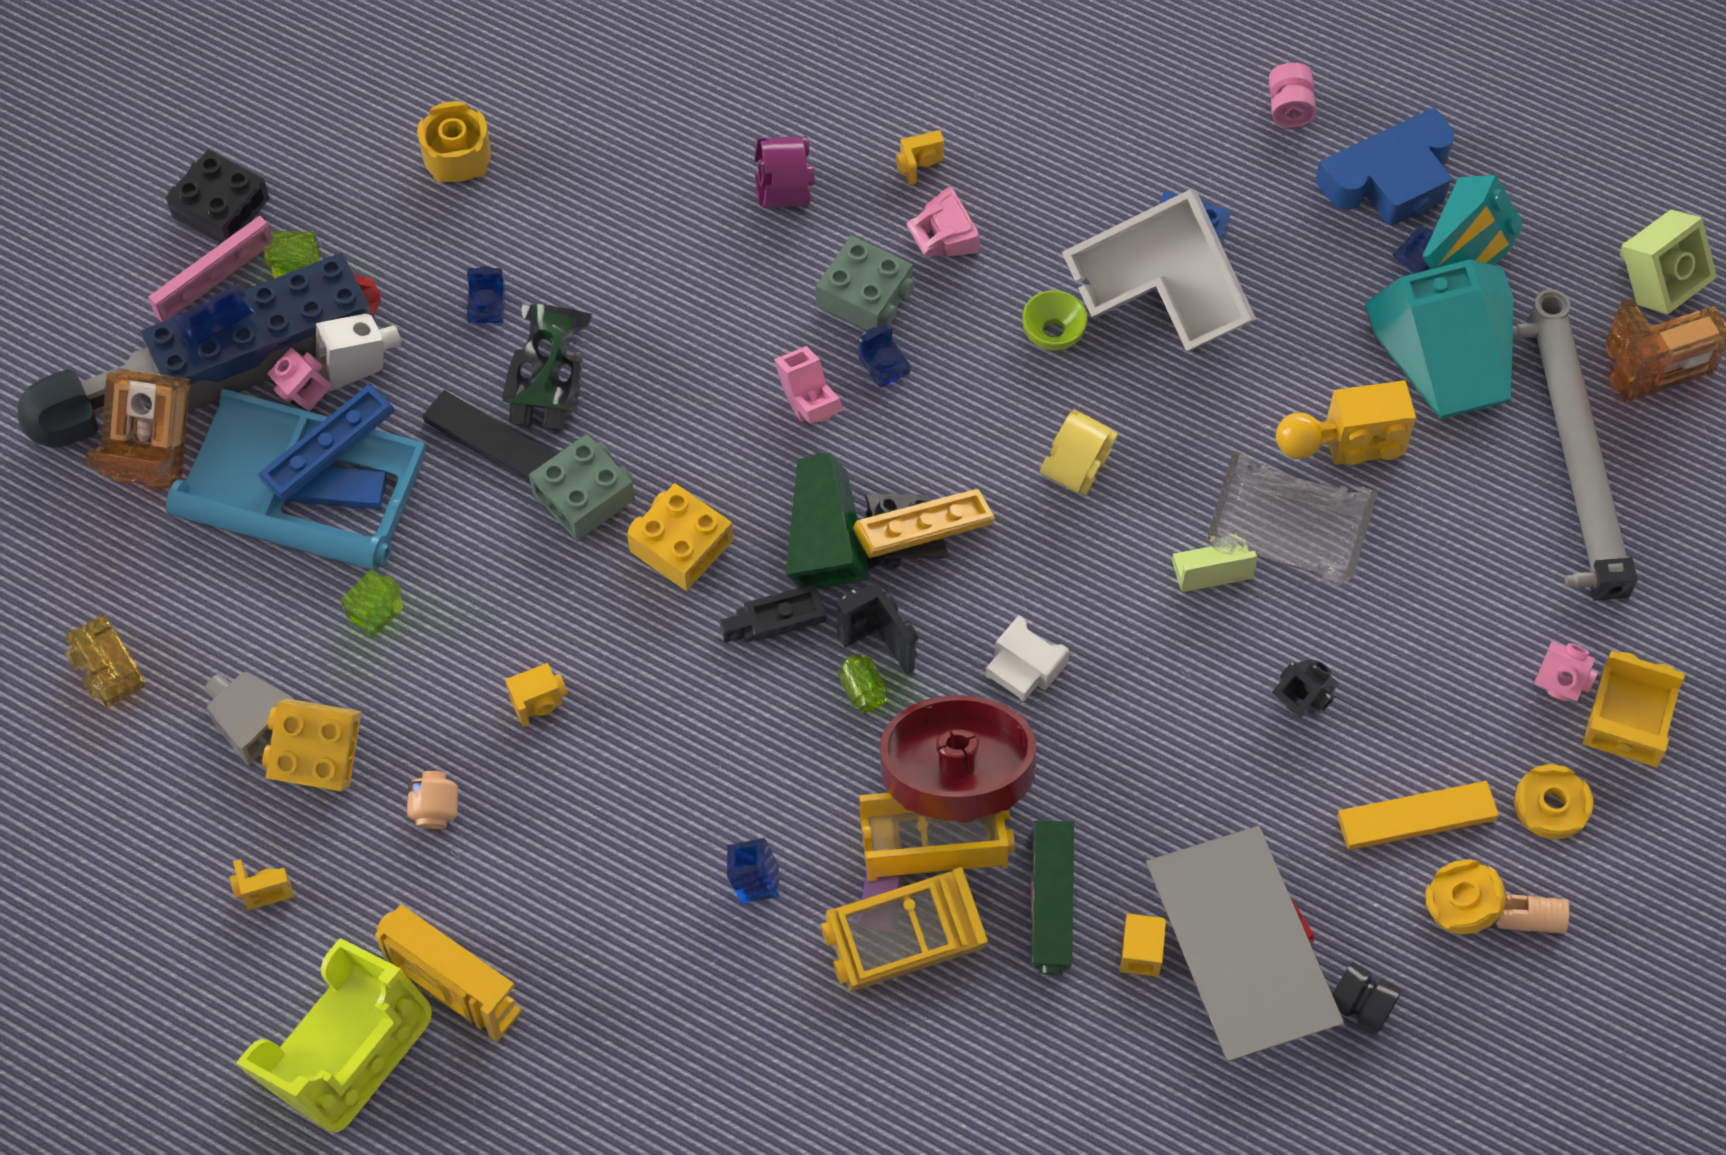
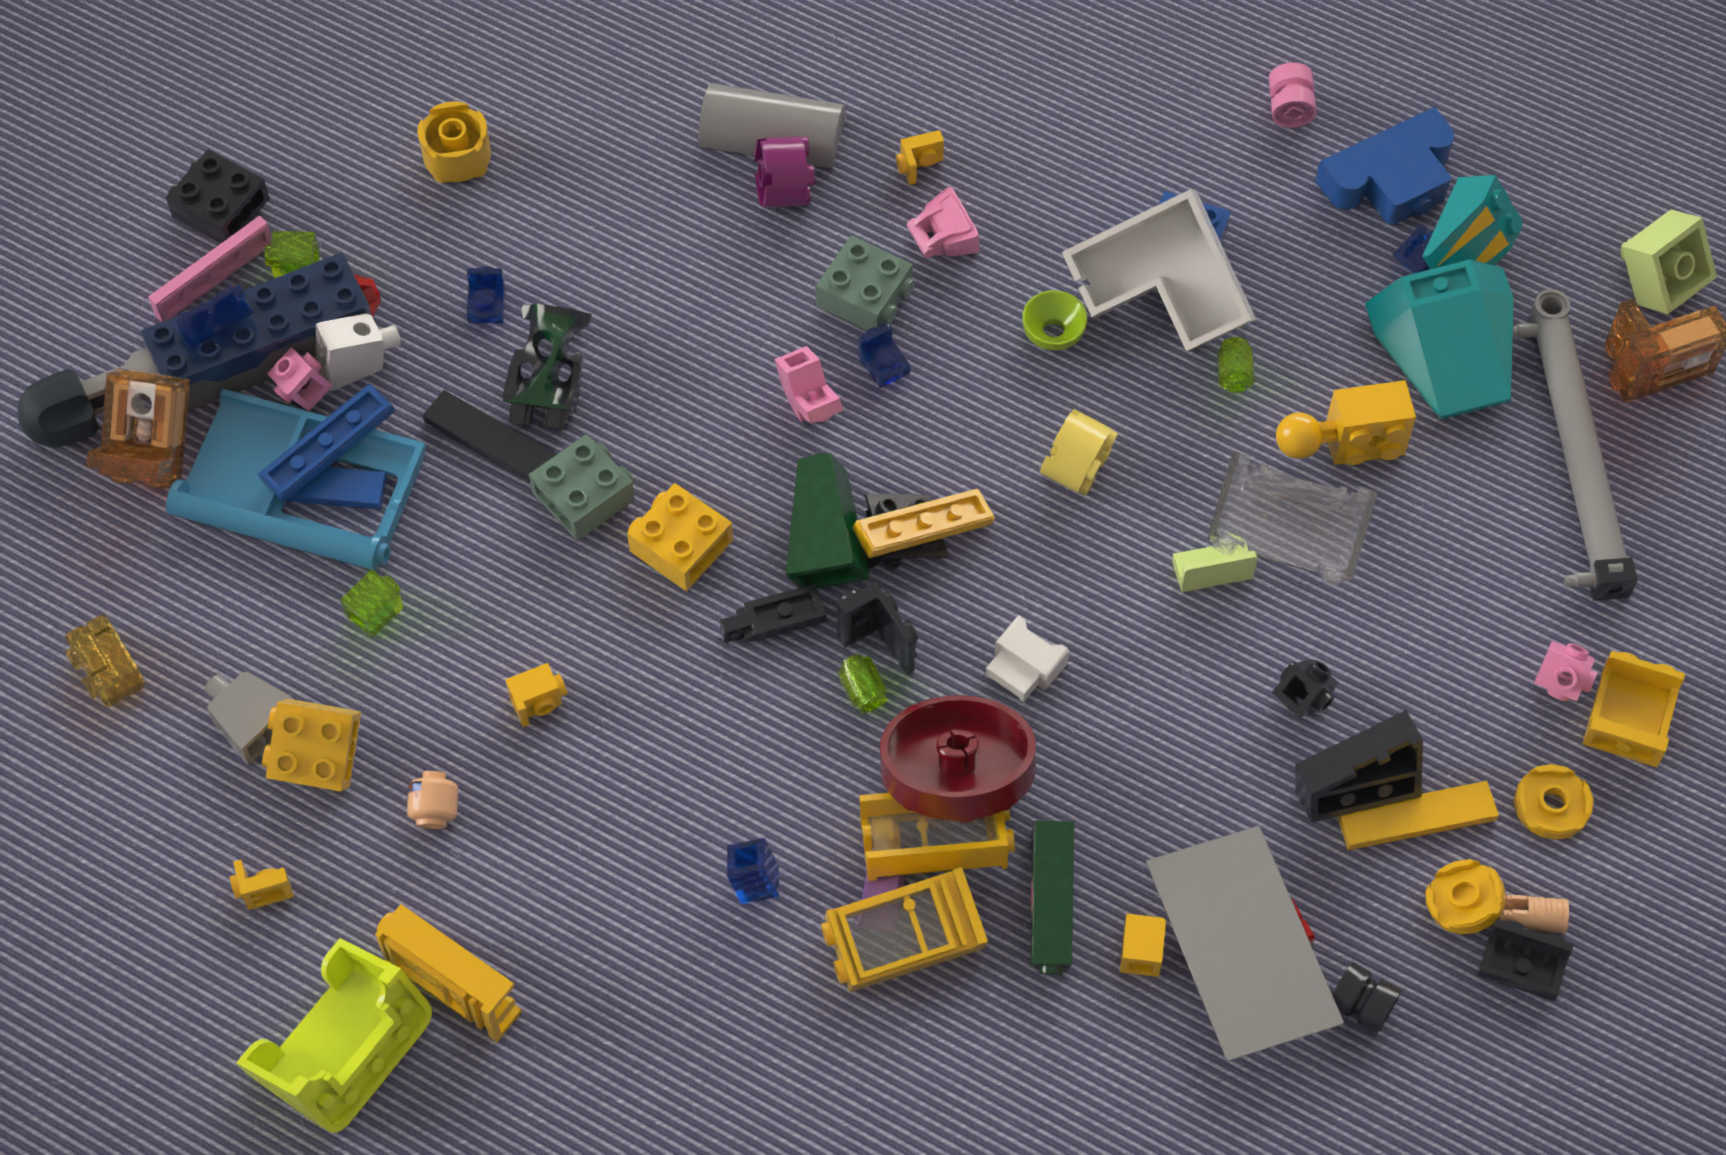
none -> light grey brick [698,83,846,169]
none -> clear neon green brick [1217,337,1255,393]
none -> black wedge [1295,710,1423,823]
none -> black bracket [1477,920,1573,1001]

